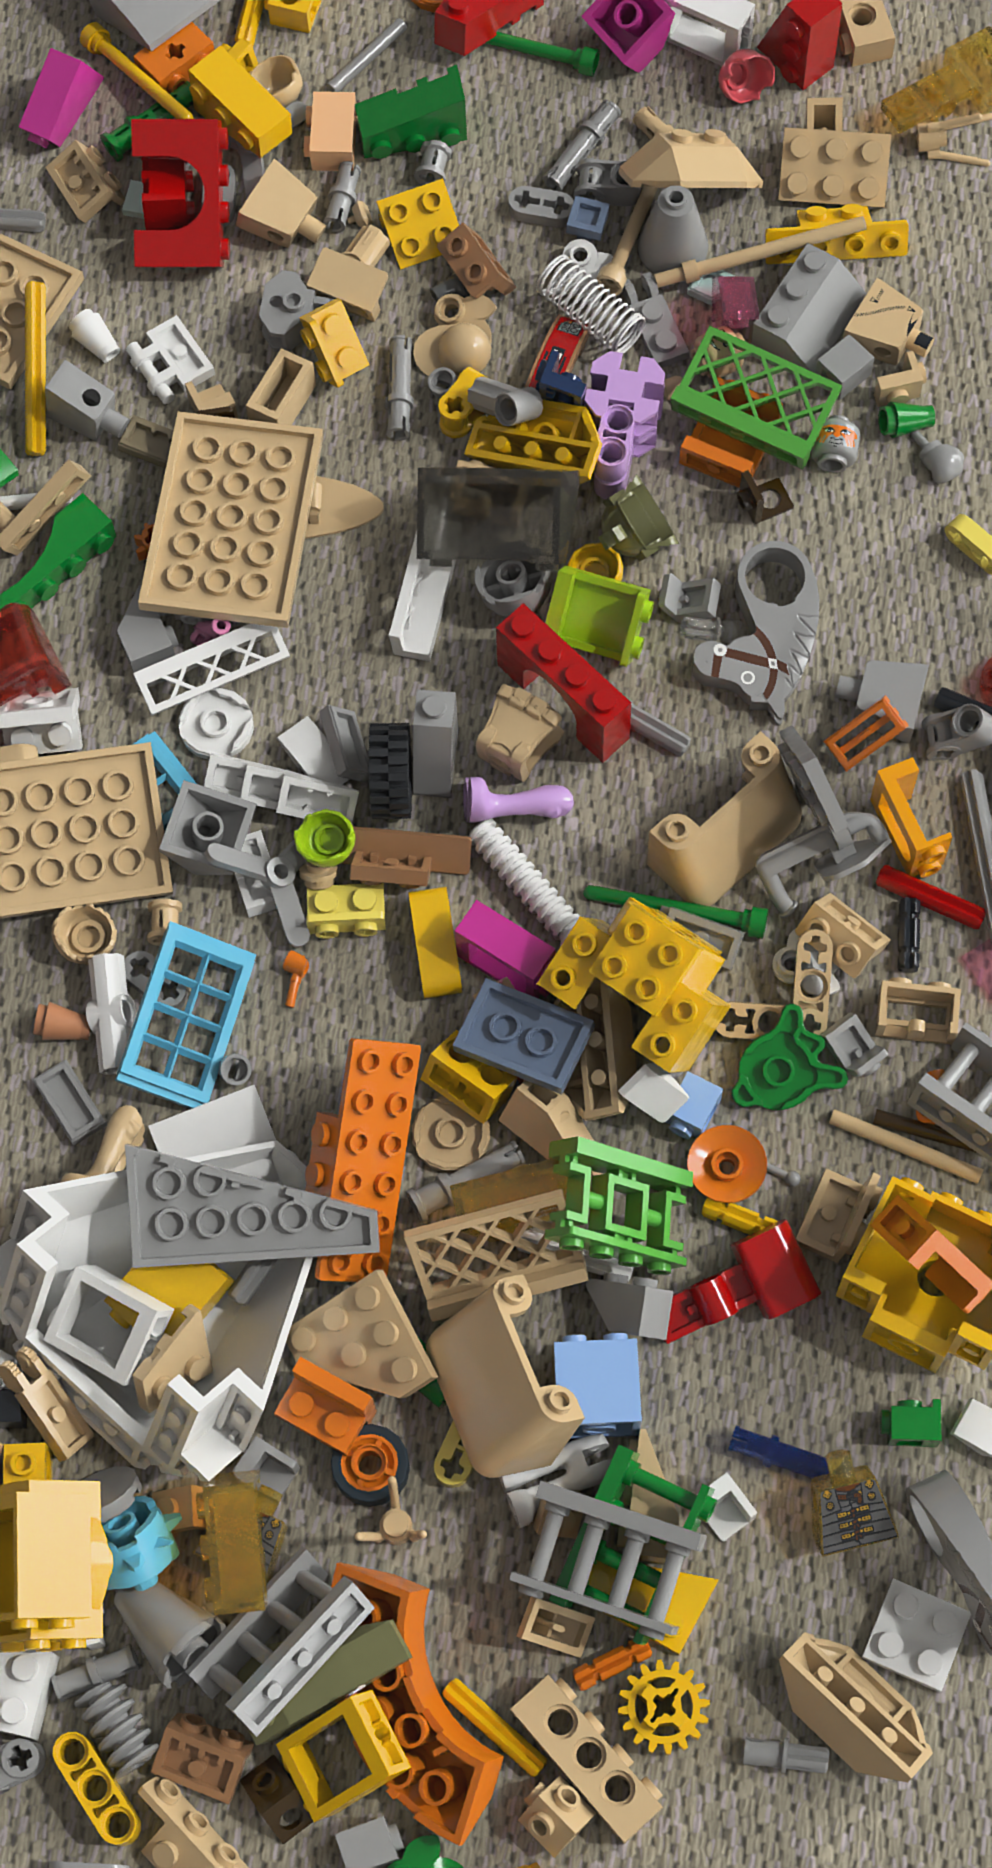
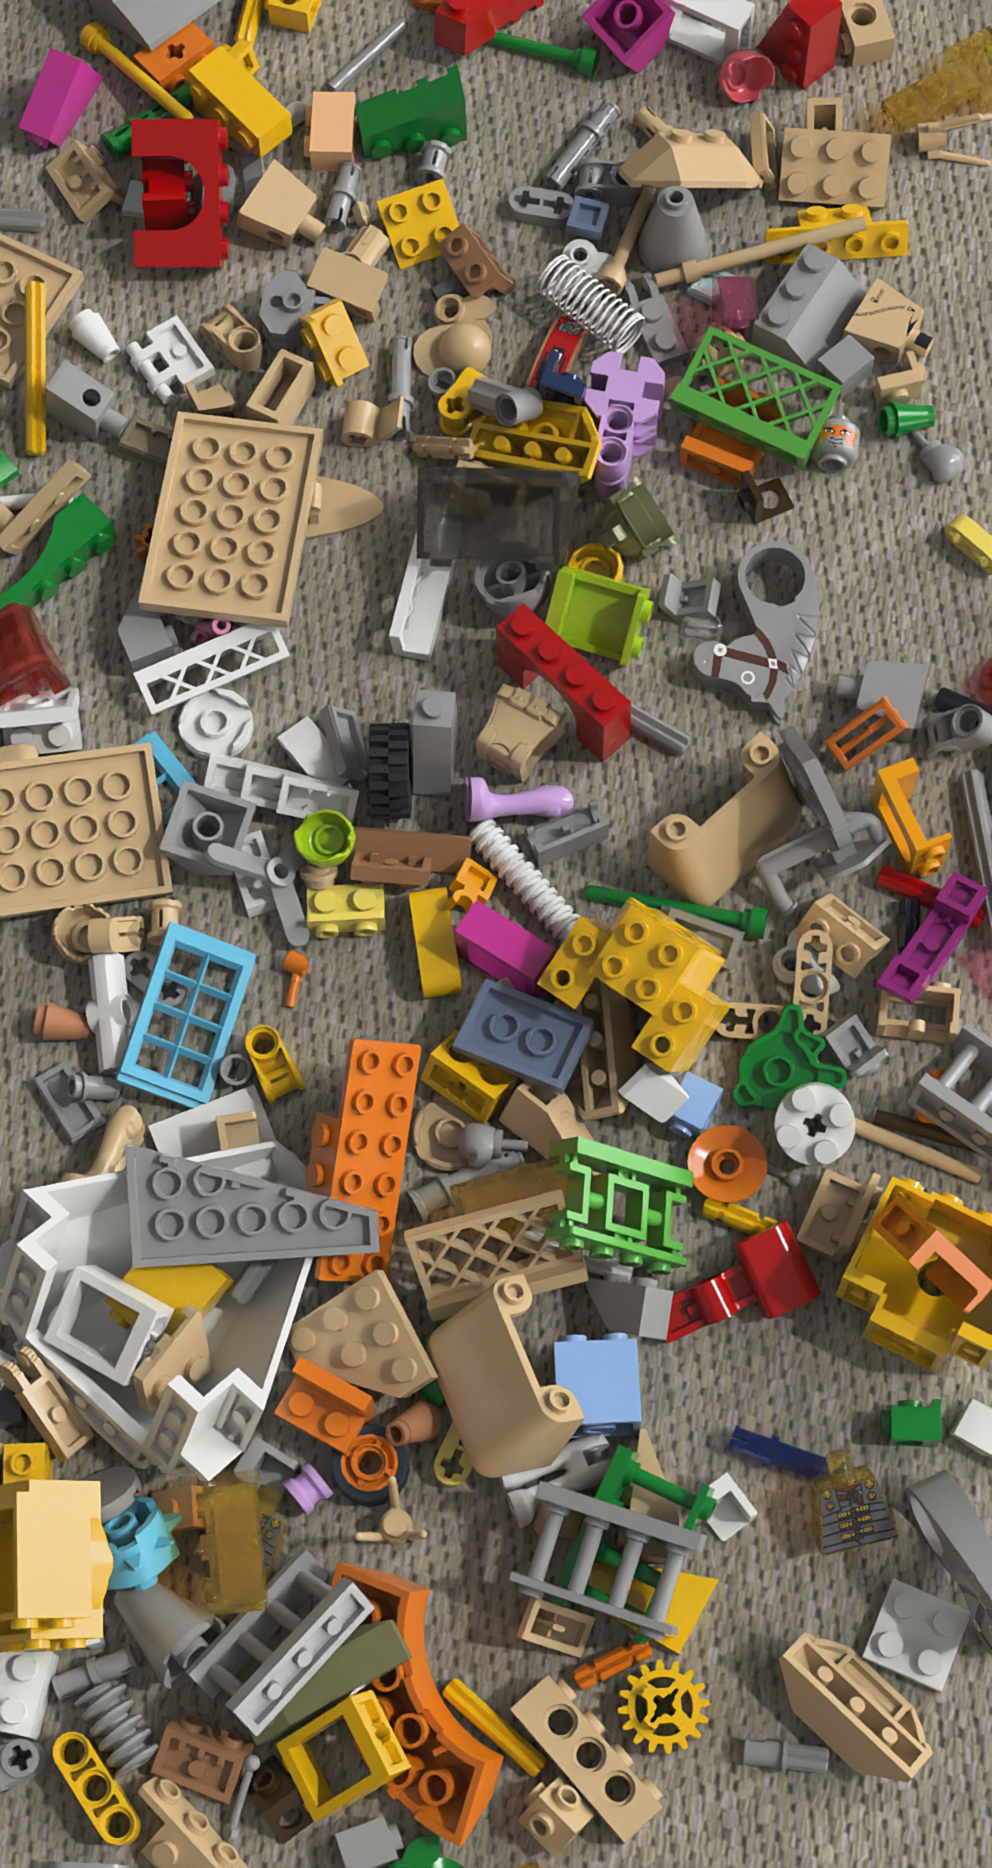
tan hair [250,55,303,107] -> none
none -> light grey pin [67,1071,120,1103]
none -> tan piece [88,916,146,954]
none -> tan piece [199,303,265,372]
none -> tan panel [216,1110,260,1151]
none -> light grey hinge [222,1754,260,1841]
none -> yellow piece [245,1025,306,1105]
none -> lavender wheel [282,1462,333,1516]
none -> tan panel [341,395,404,448]
none -> nougat cone [385,1401,443,1447]
none -> tan axle [412,435,477,460]
none -> light orange plate [446,857,499,915]
none -> light grey piece [458,1123,528,1169]
none -> light grey hinge [523,799,609,867]
none -> tan tile [749,110,779,190]
none -> white brick [774,1082,856,1166]
none -> magenta slope [876,872,988,1005]

